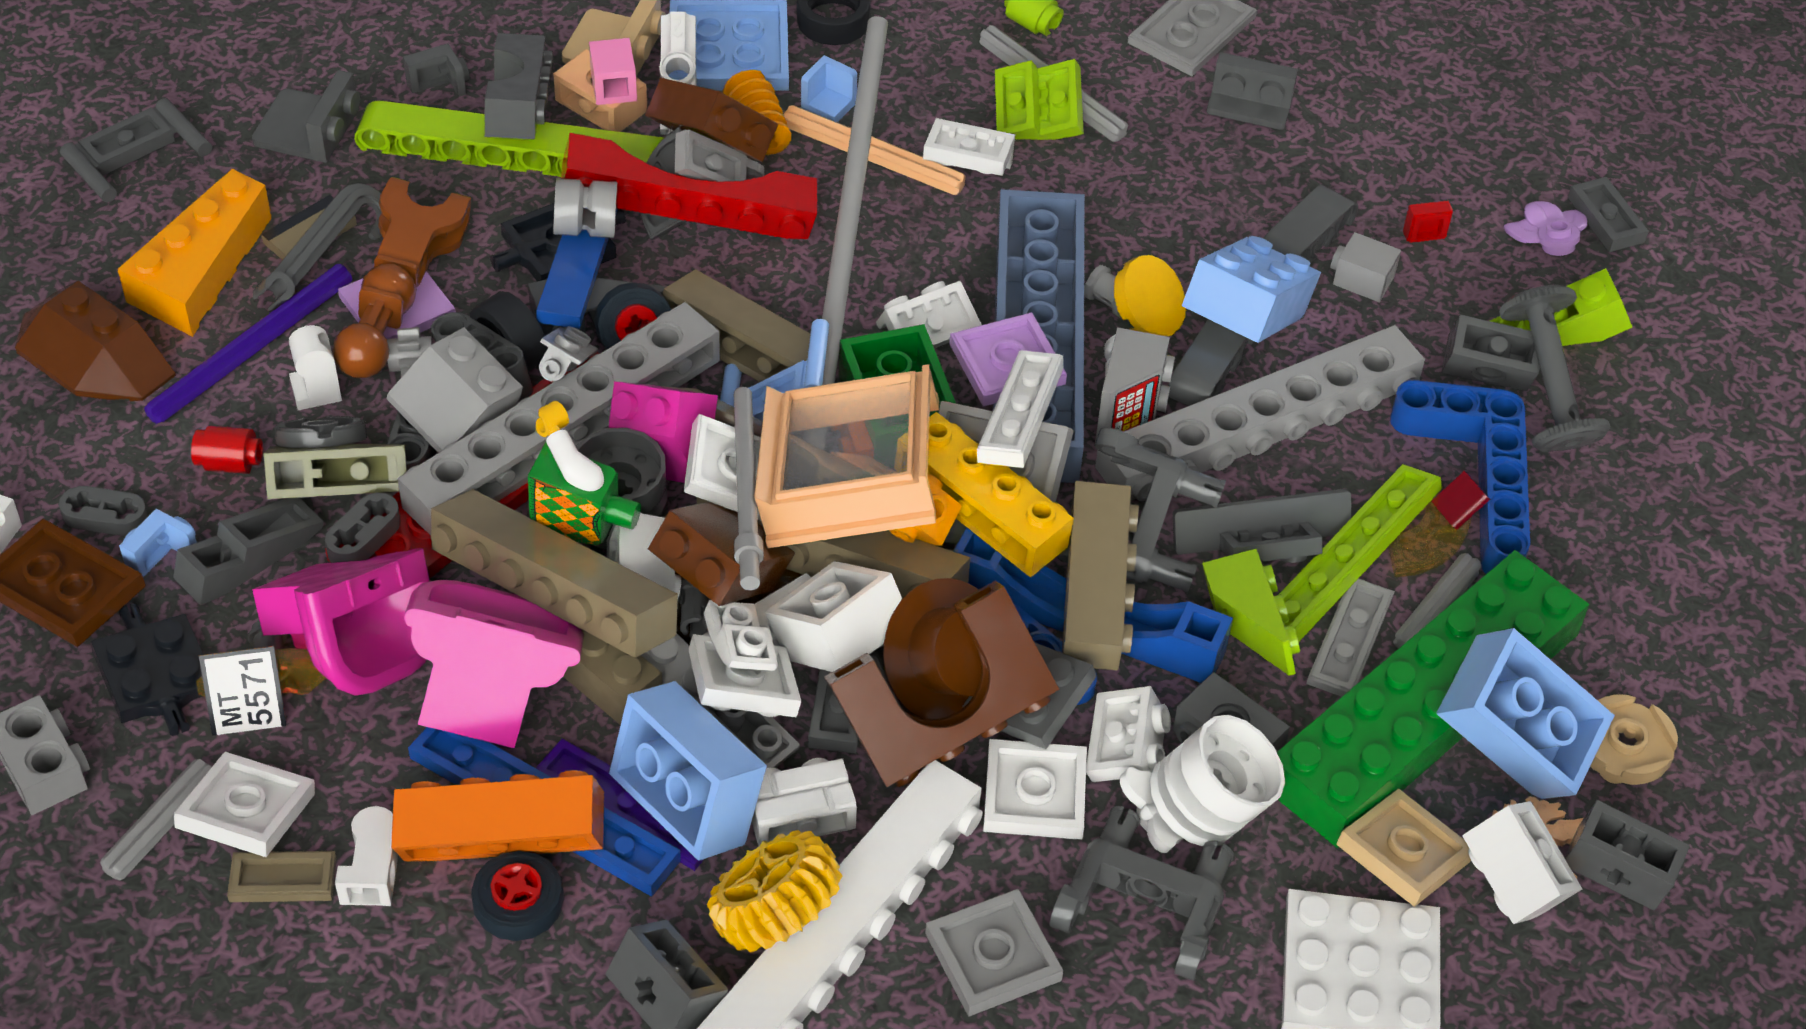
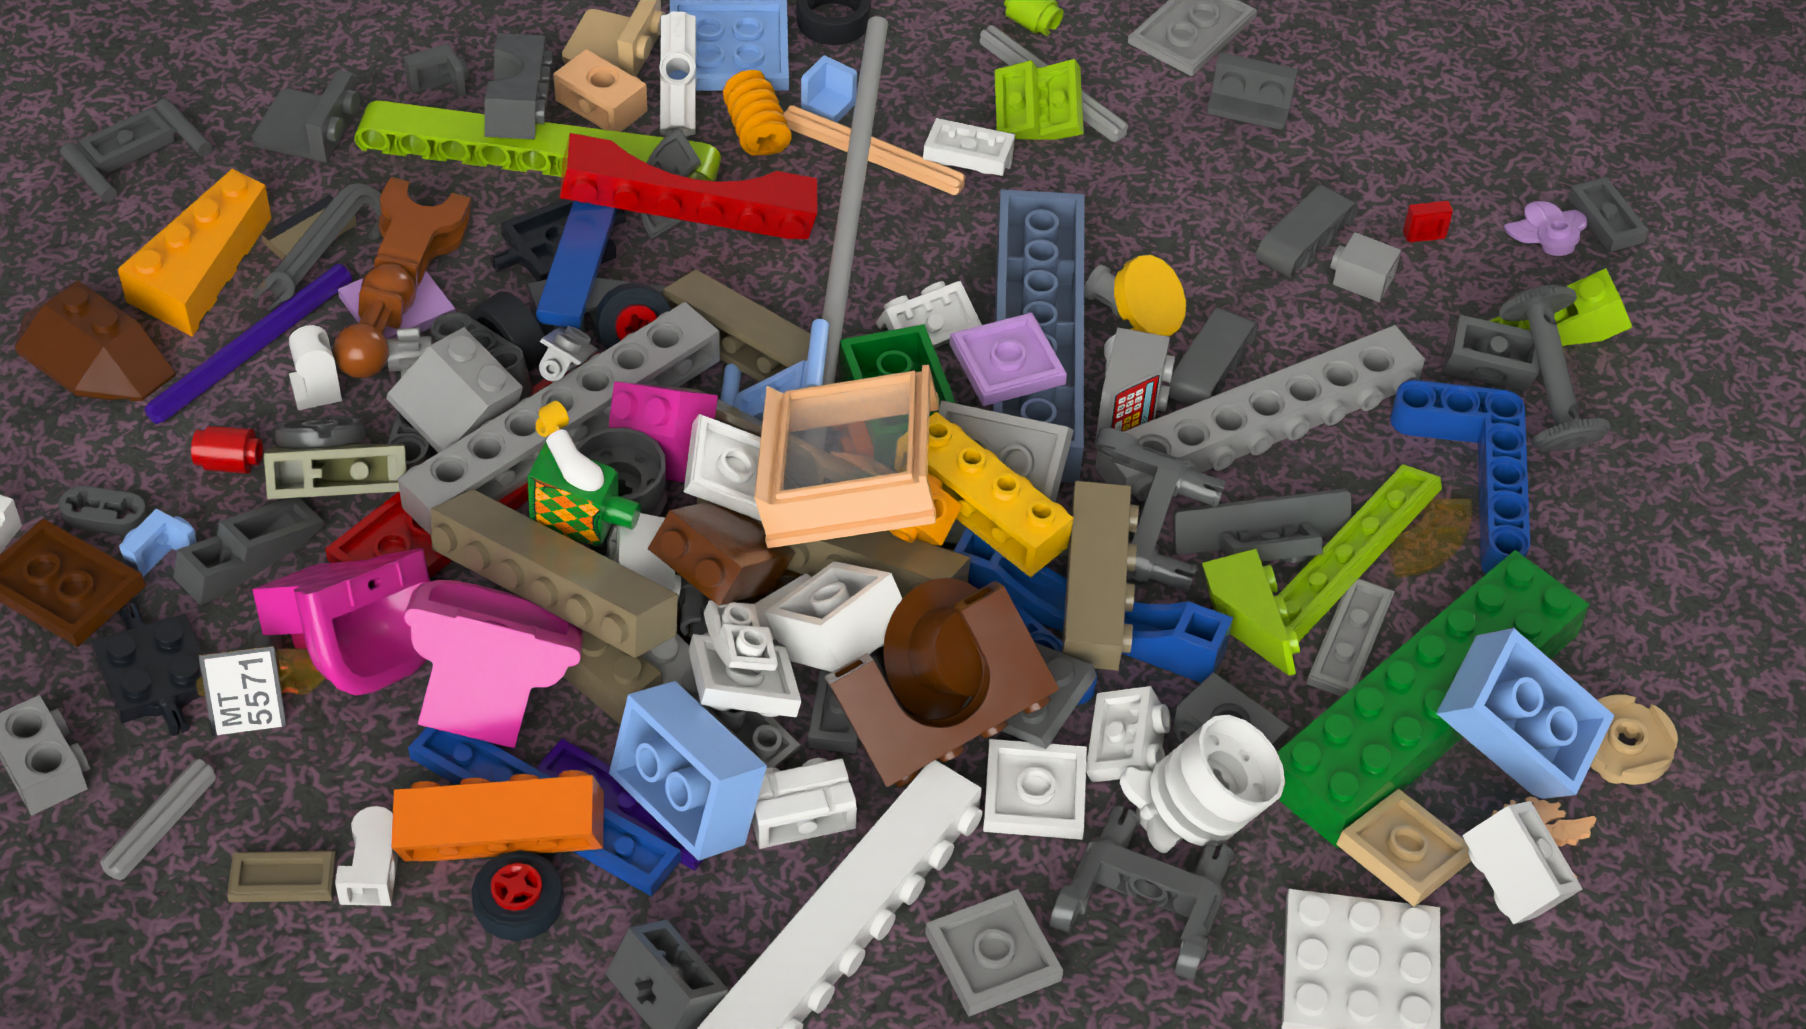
white plate [174,752,315,857] -> none
dark grey beam [325,492,401,563] -> none
light grey wheel [554,178,617,238] -> none
bright pink brick [589,38,637,105] -> none
reddish brown brick [645,78,778,162] -> none
light grey hinge [674,130,764,182] -> none
yellow gear [707,830,843,952] -> none
light grey bar [734,387,764,590] -> none
white tile [977,350,1063,468] -> none
light blue brick [1182,236,1321,343] -> none
light grey axle [1393,553,1481,649] -> none
dark red piece [1431,471,1490,530] -> none
dark grey brick [1565,799,1690,910] -> none

